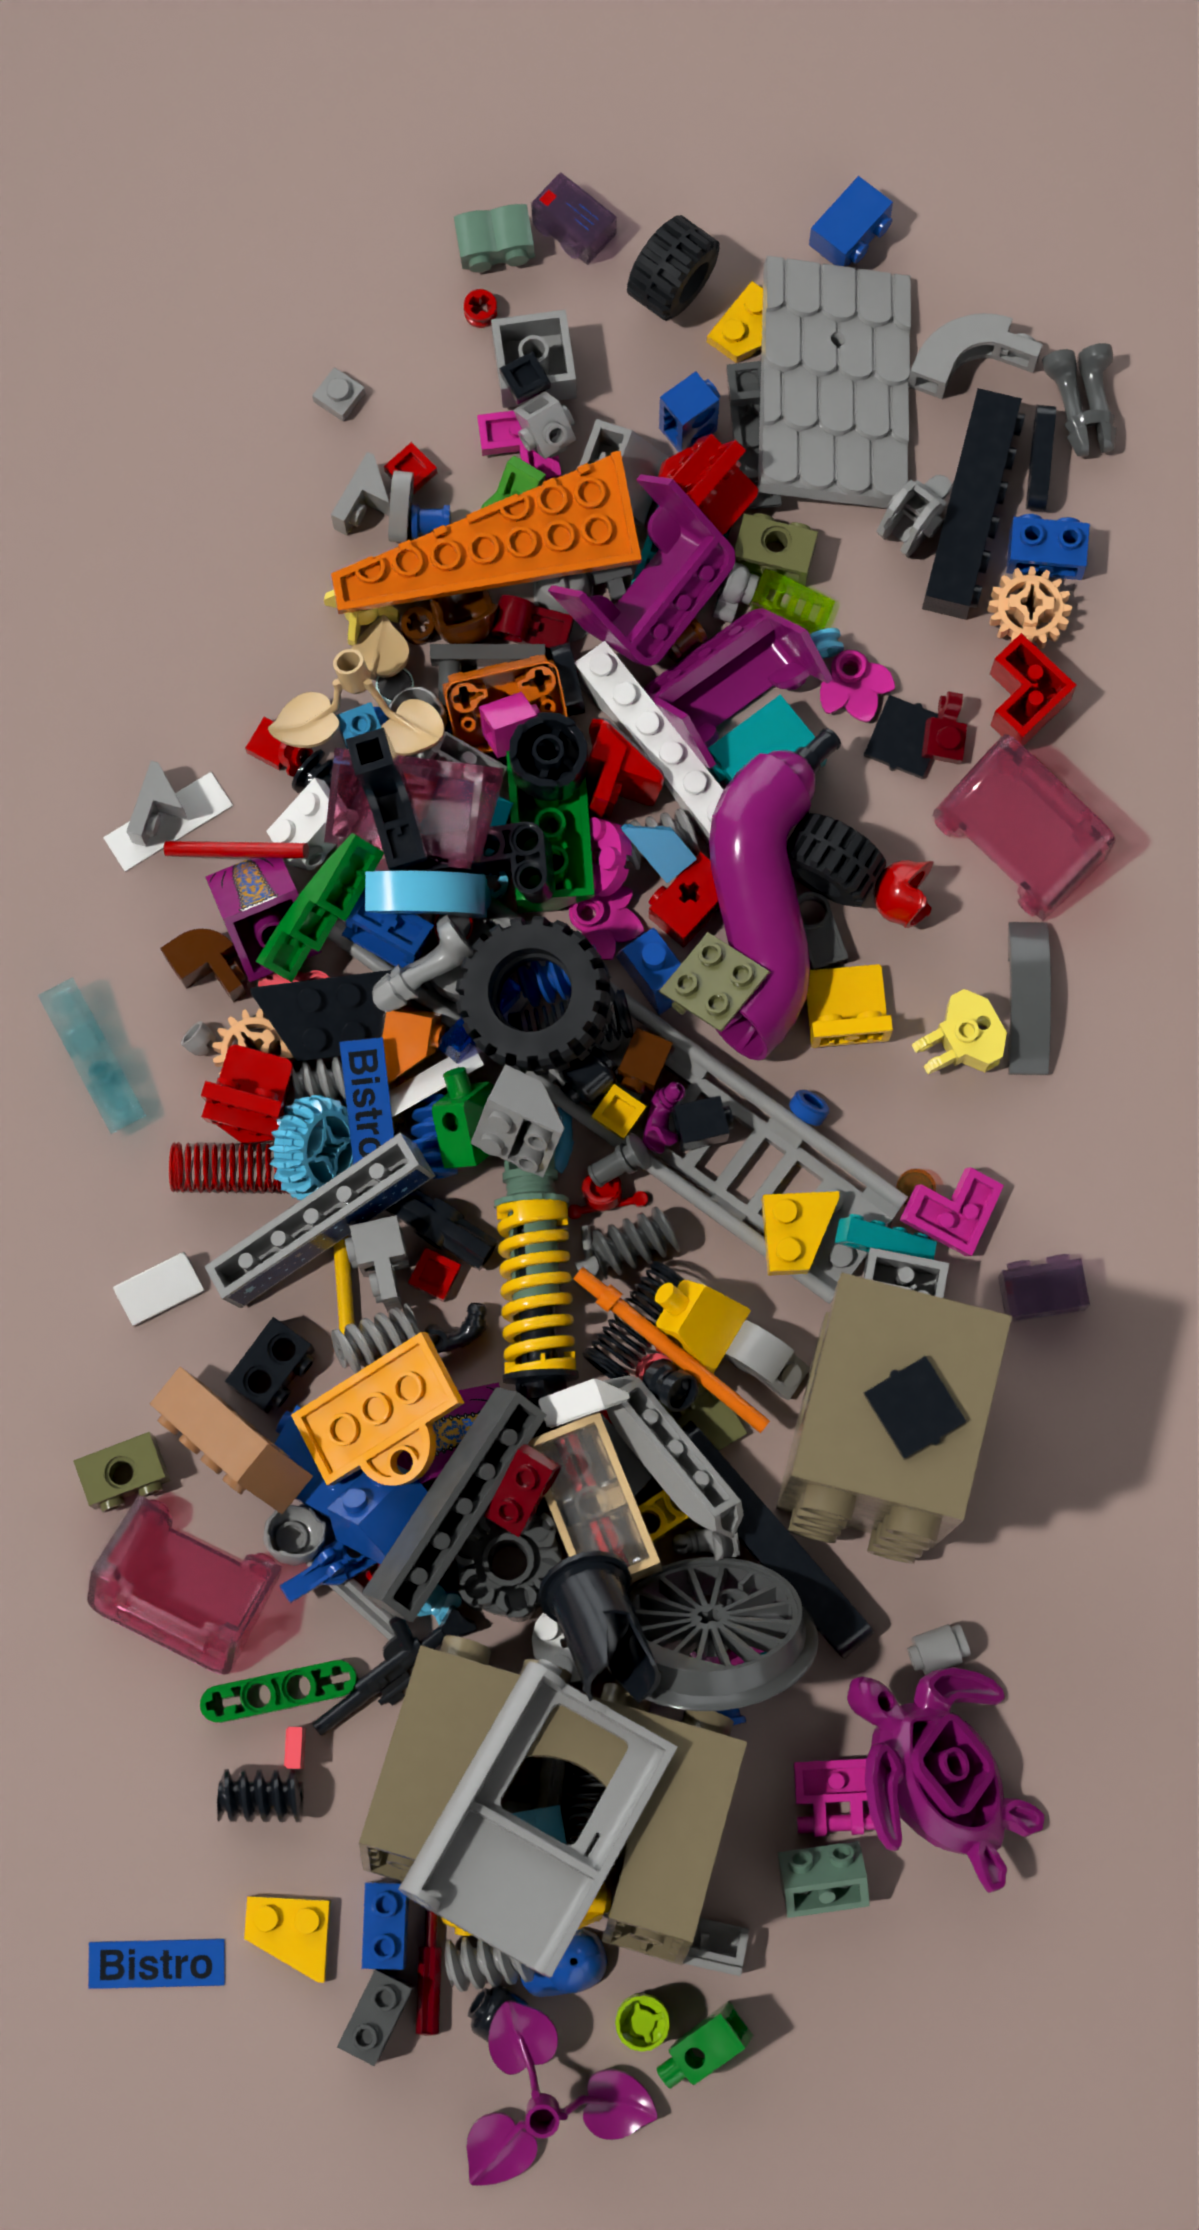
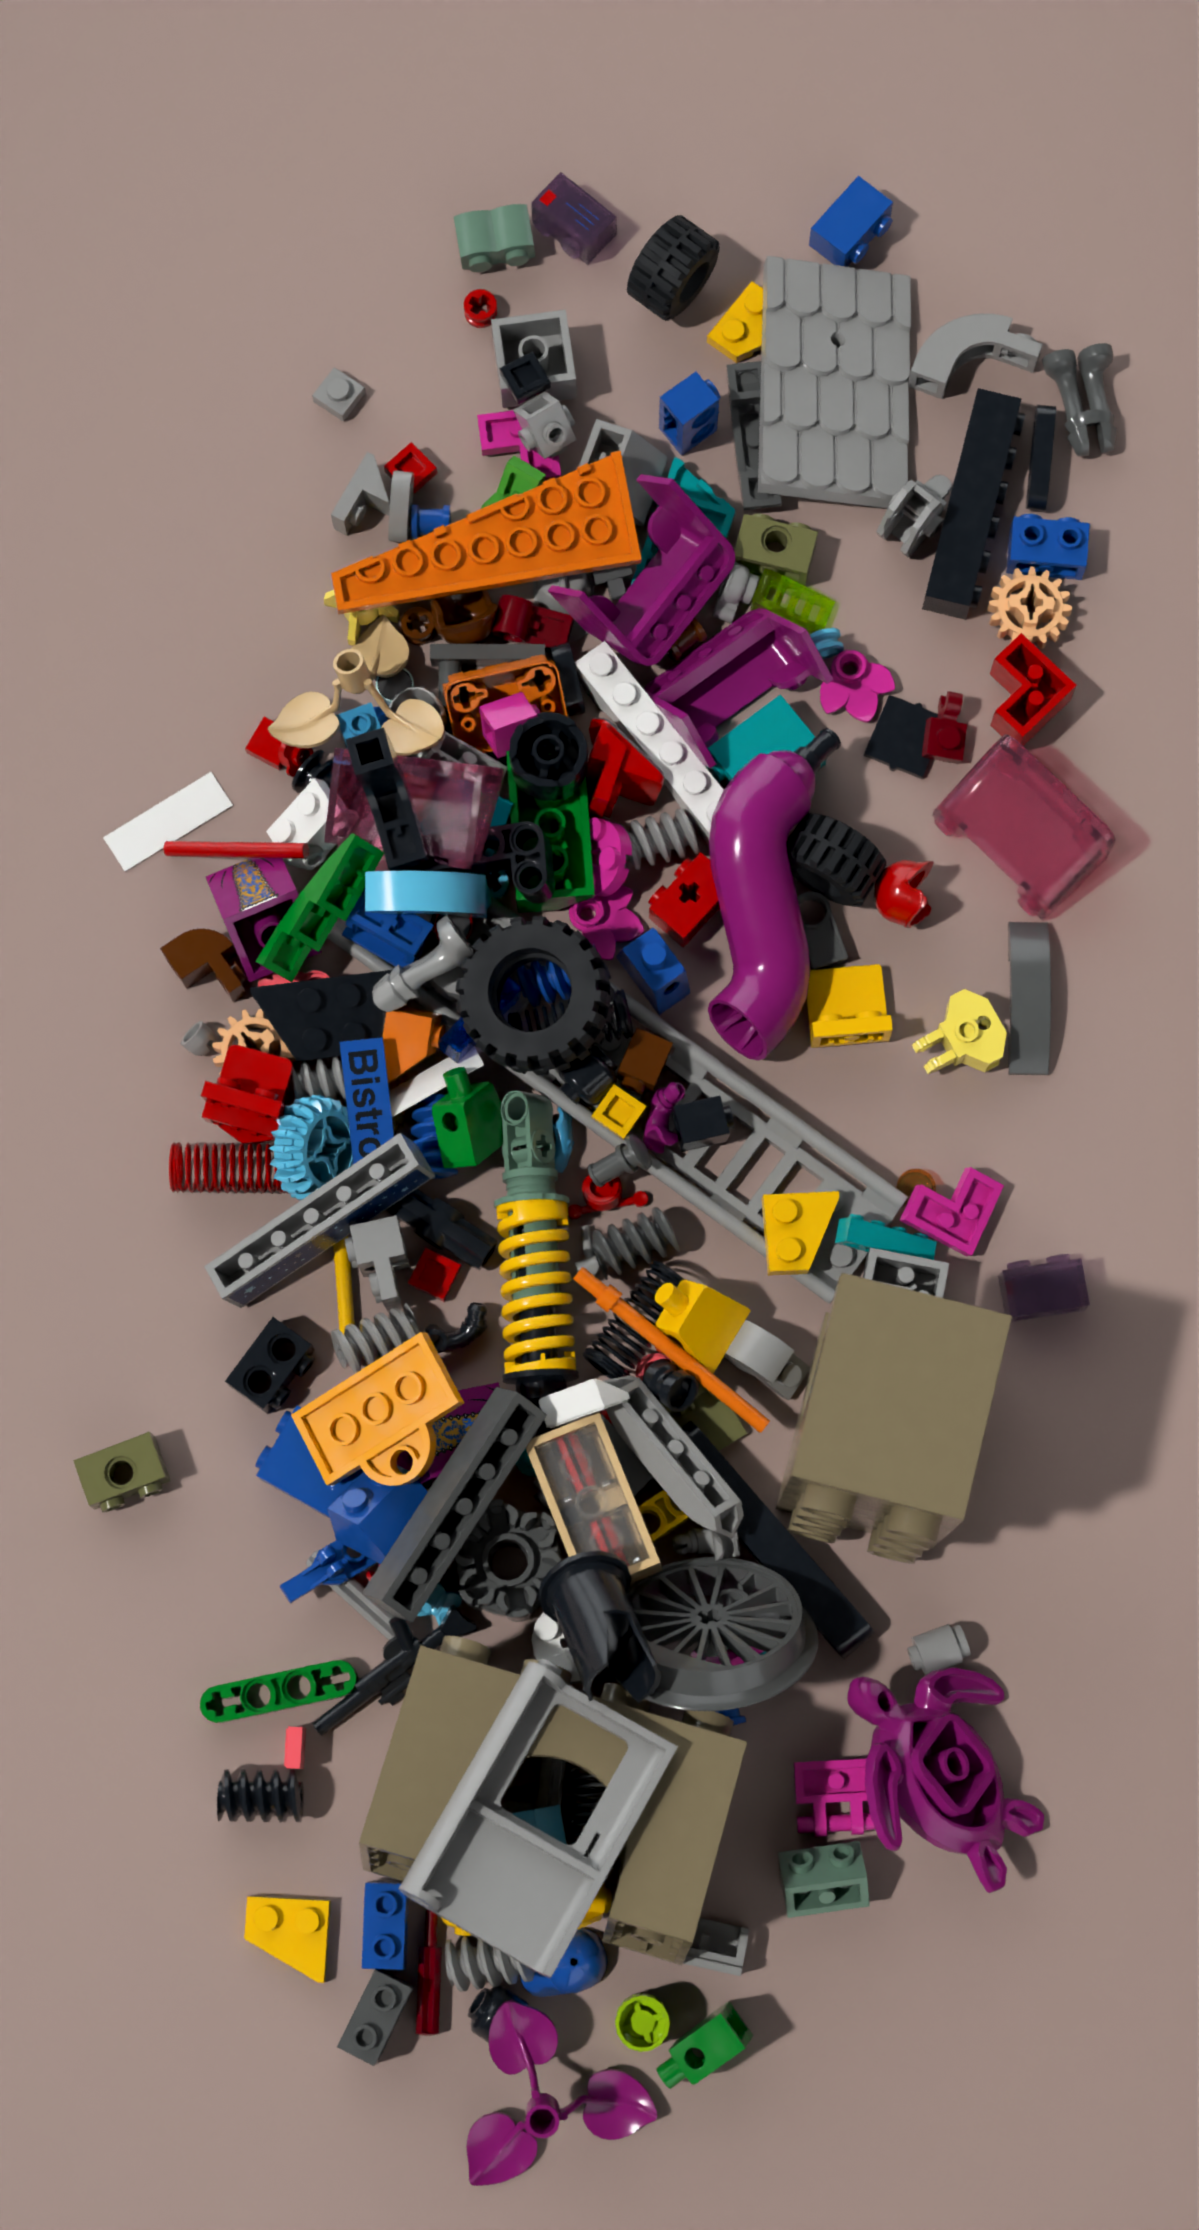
clear light blue slope [38,977,146,1134] -> none
clear pink windscreen [87,1495,282,1675] -> none
blue sticker [88,1939,225,1989] -> none
white slope [113,1252,205,1327] -> none
light grey slope [126,760,187,847] -> none
medium nougat wedge [150,1366,313,1514] -> none
light grey hair [263,1505,326,1566] -> none
light grey slope [470,1064,564,1178] -> none
dark red plate [484,1444,562,1537] -> none
dark azure tile [621,824,697,883] -> none
red piece [658,434,758,535] -> none
olive hinge [659,932,770,1032] -> none
blue tile [789,1090,830,1126] -> none
black piece [863,1355,967,1459] -> none

